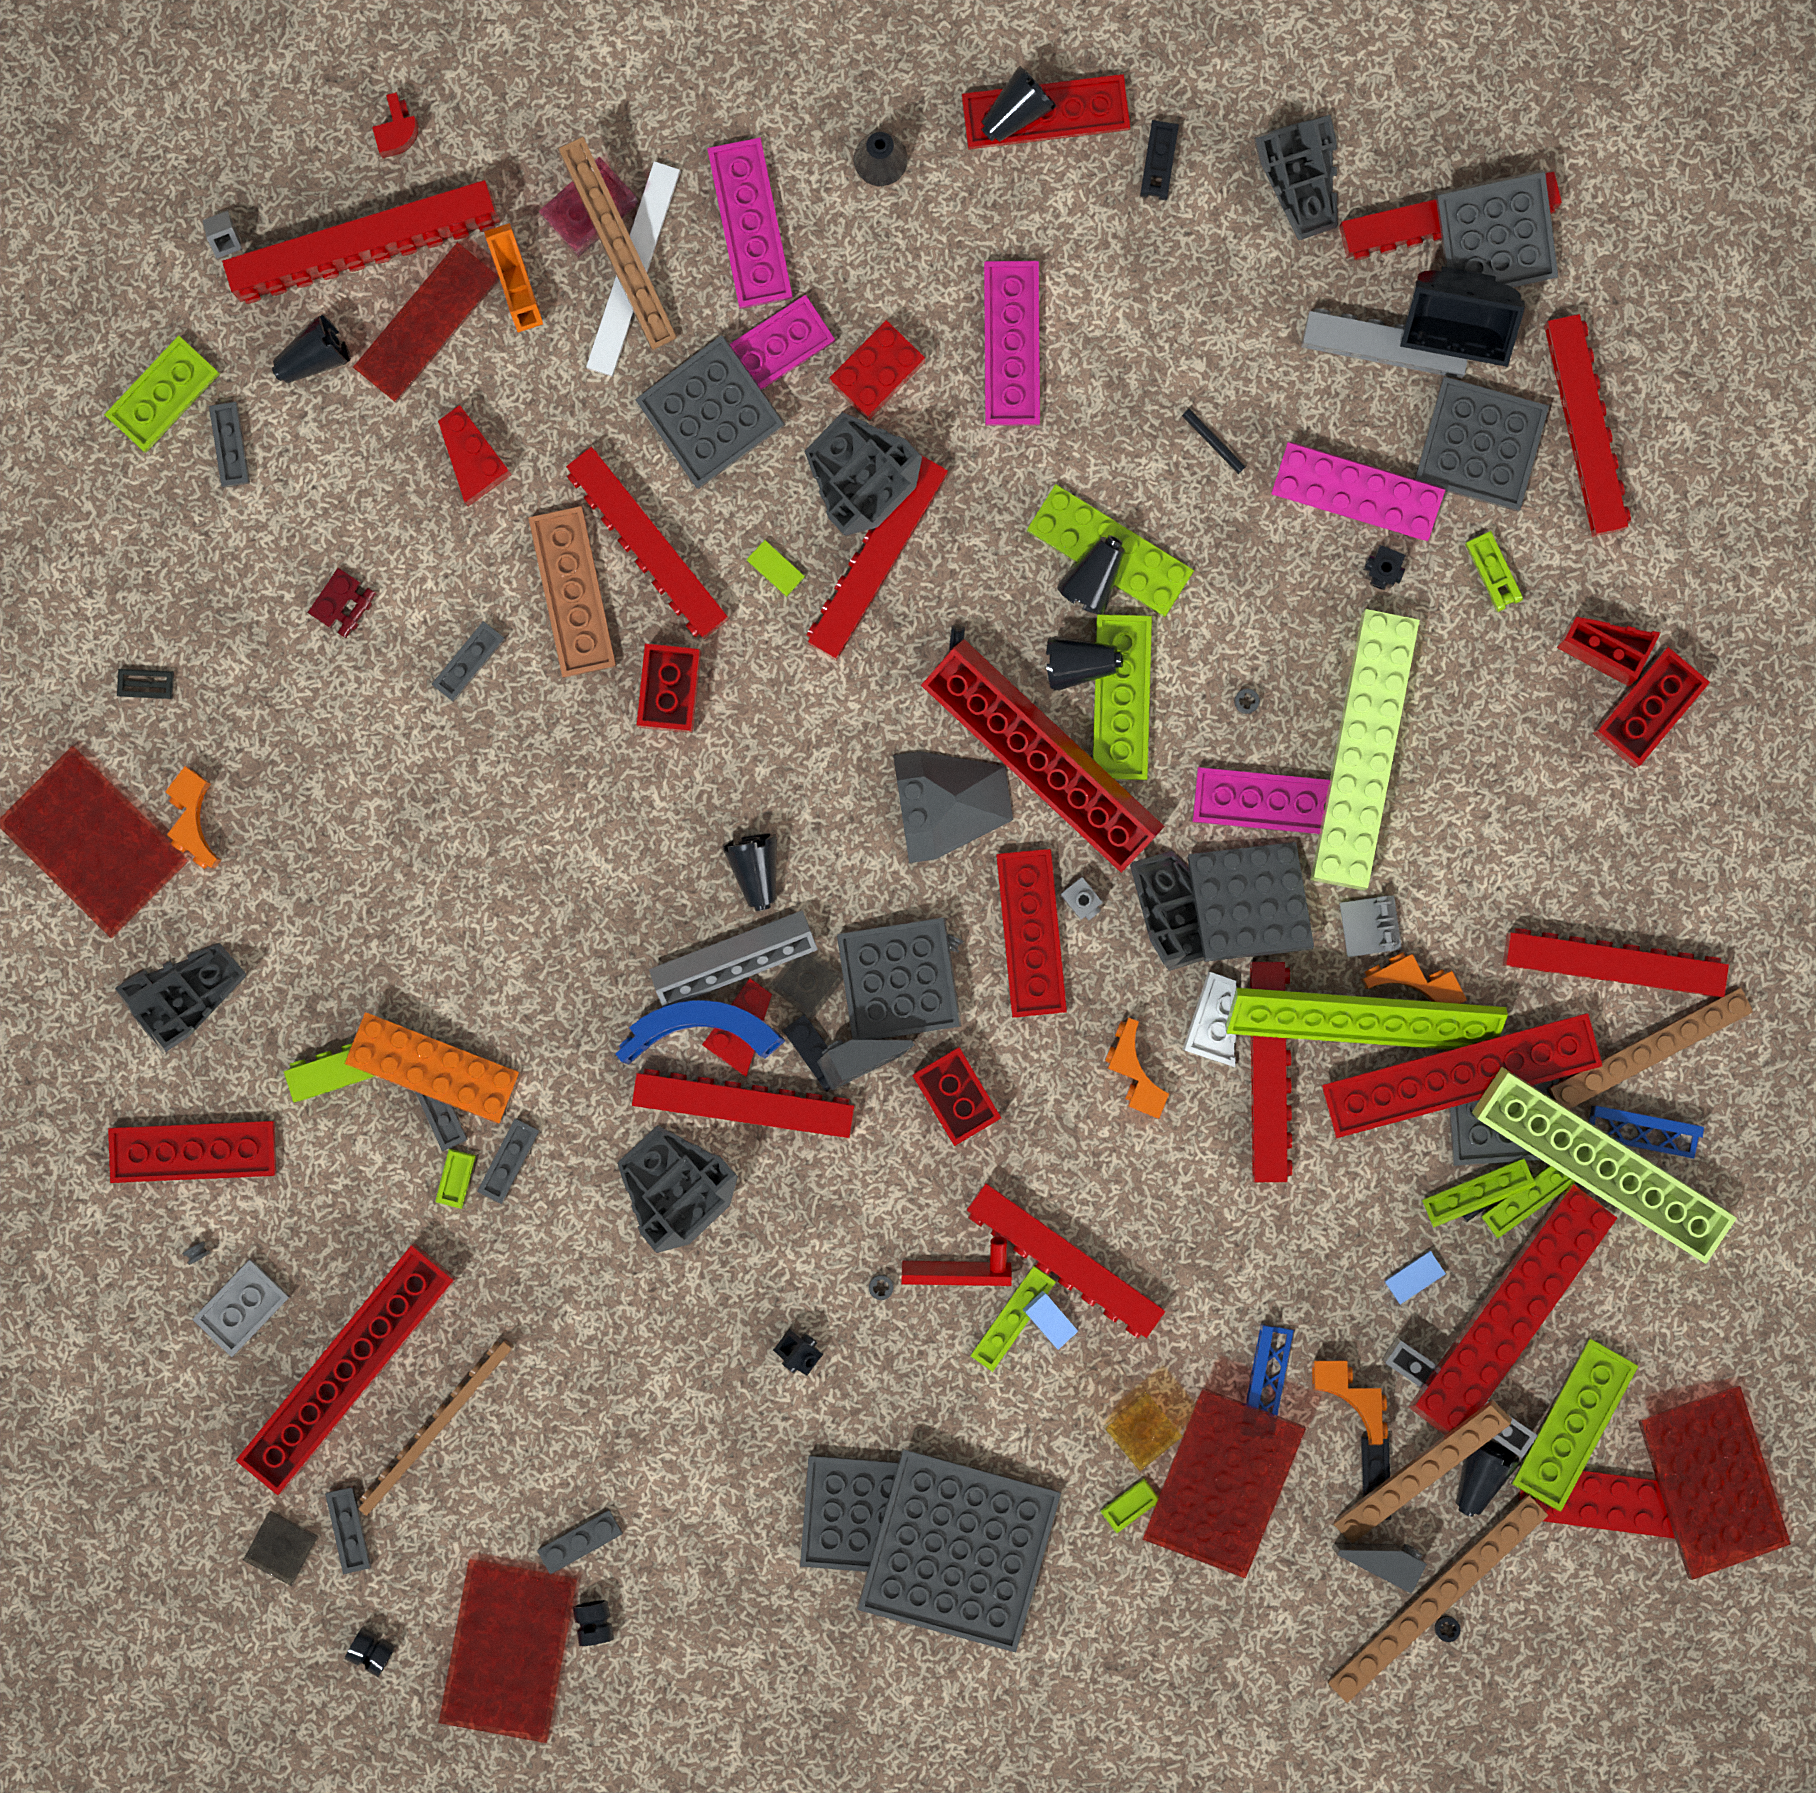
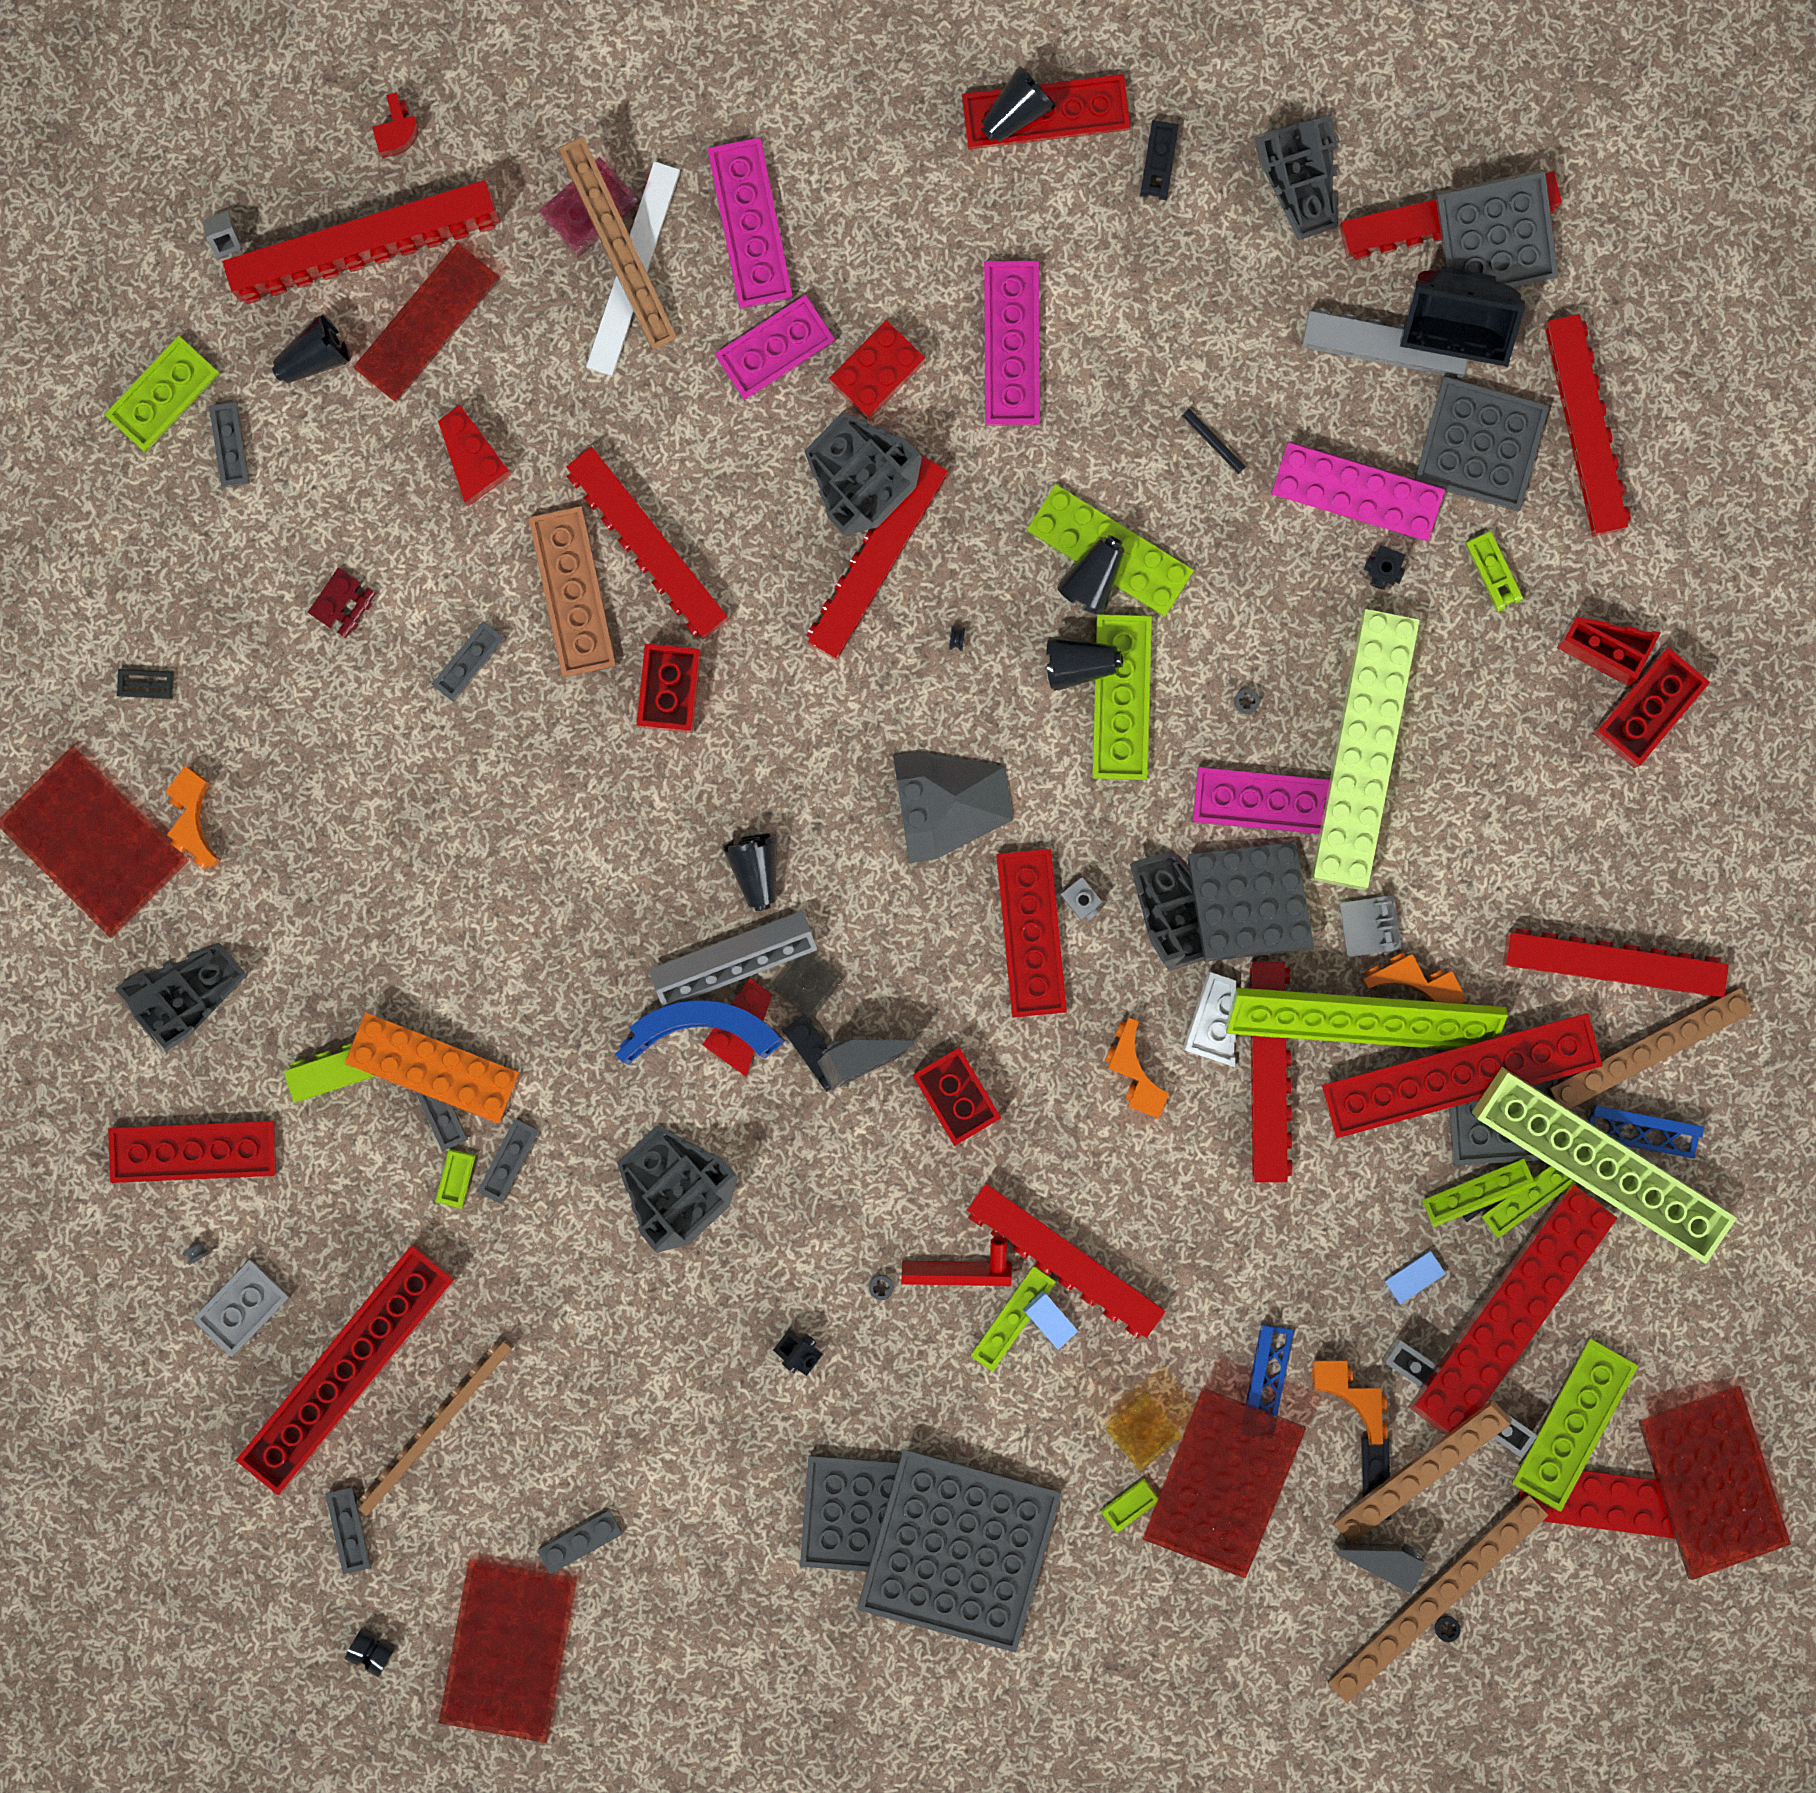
clear smoke plate [243,1510,319,1586] -> none
orange arch [484,223,543,332] -> none
black wheel [573,1600,614,1646] -> none
red brick [632,1068,855,1138] -> none
dark grey plate [635,335,786,489] -> none
lime tile [747,540,805,597] -> none
dark grey plate [837,918,962,1040] -> none
black cone [853,132,908,187] -> none
red brick [921,639,1165,873] -> none
dark grey bush [948,934,964,953] -> none
black cone [1455,1440,1520,1517] -> none

